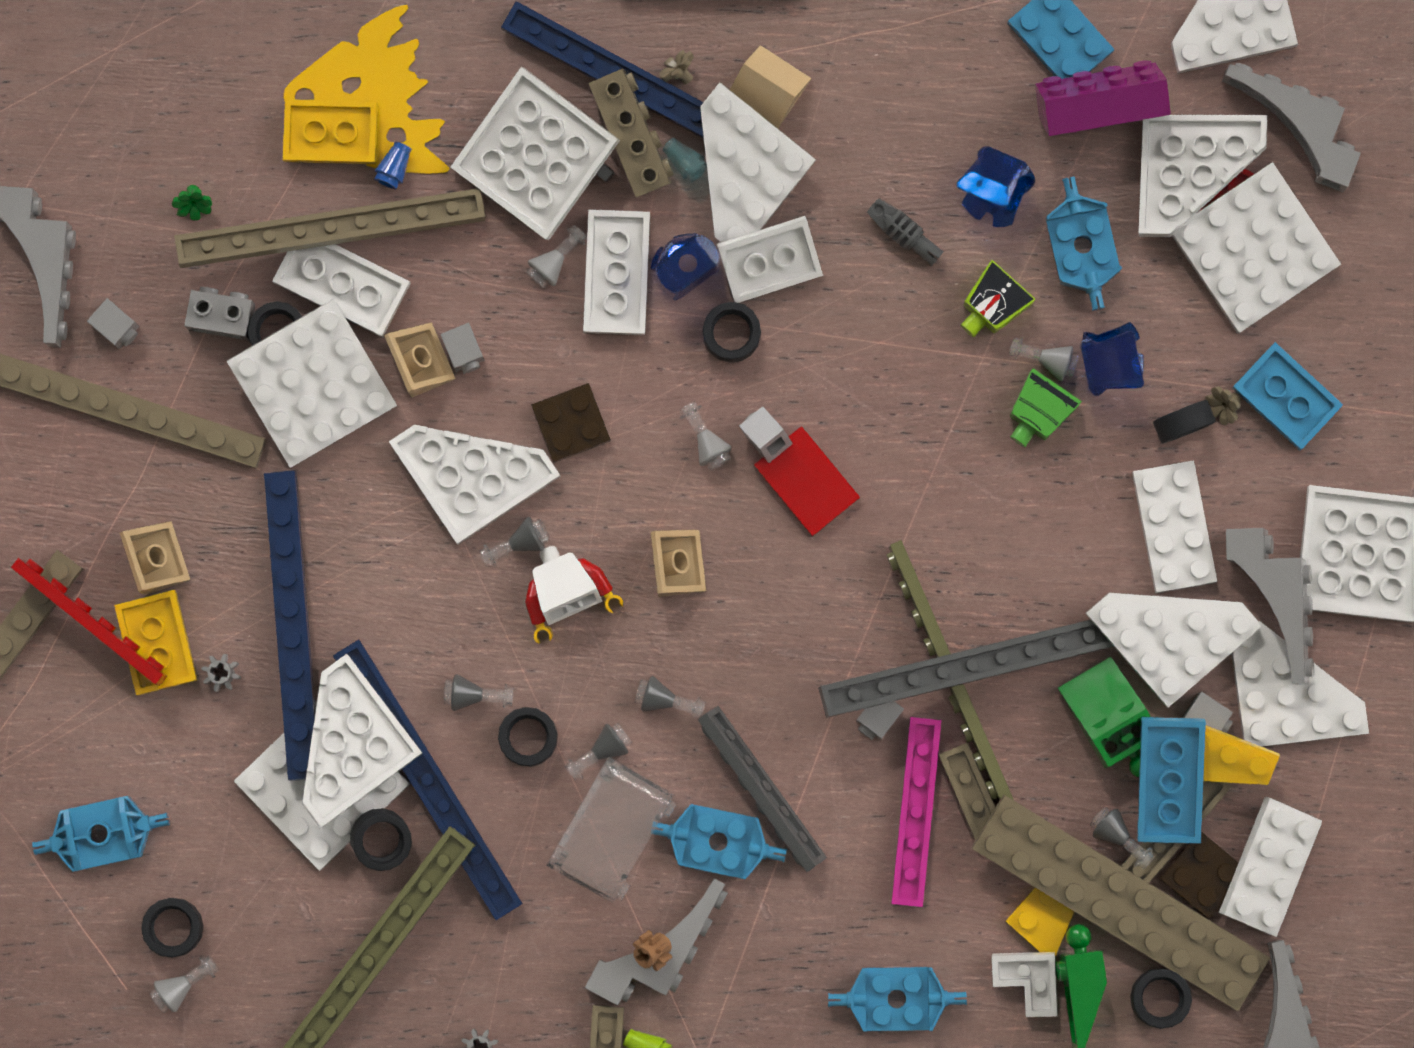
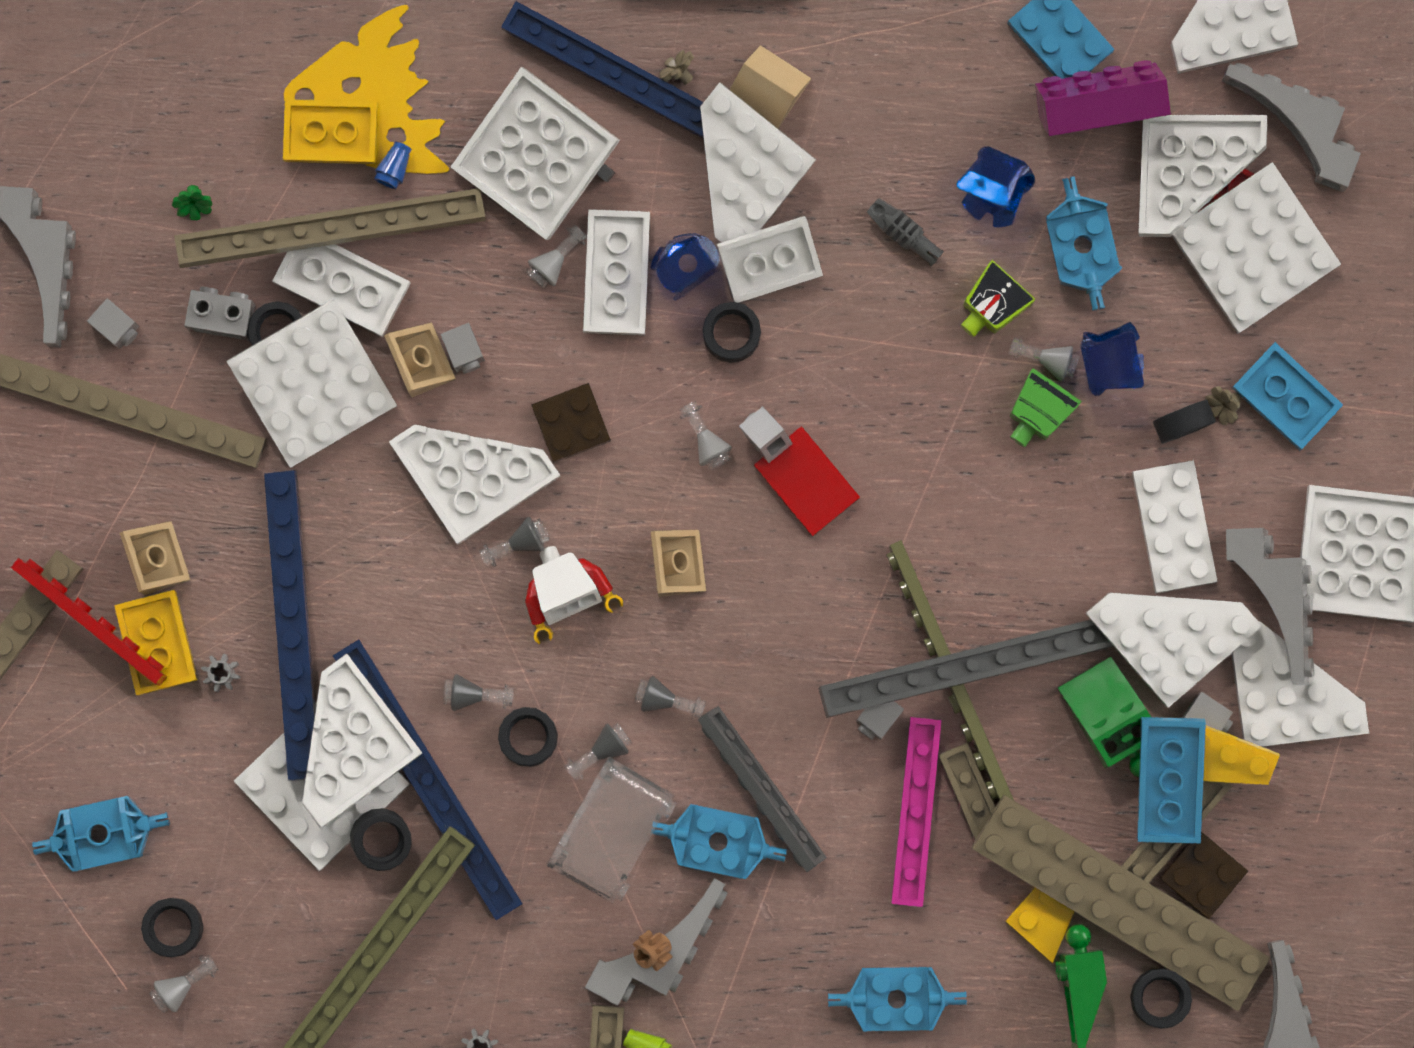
dark tan brick [589,69,674,198] -> none
clear light blue cone [662,138,707,182] -> none
white plate [992,952,1058,1017] -> none
piece [1090,807,1156,869] -> none
white plate [1219,797,1322,937] -> none

